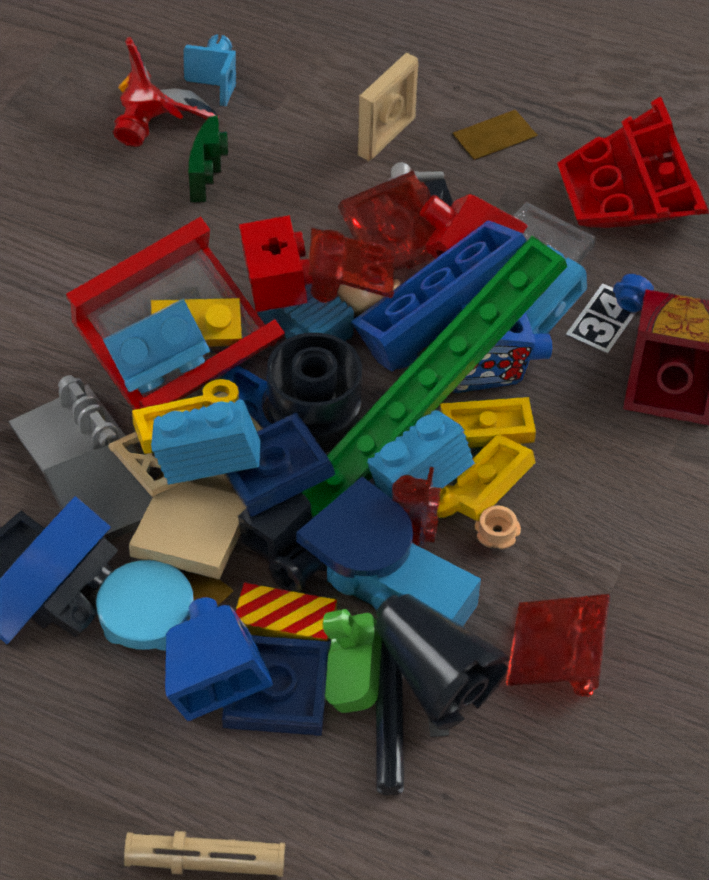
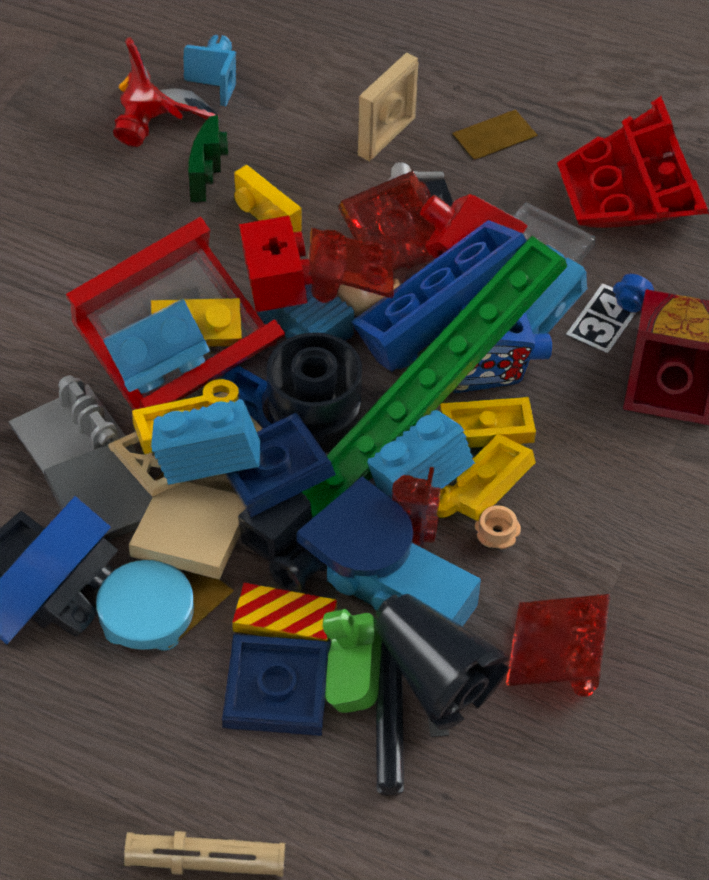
blue torso [165,597,273,721] -> none
none -> yellow plate [234,164,302,232]

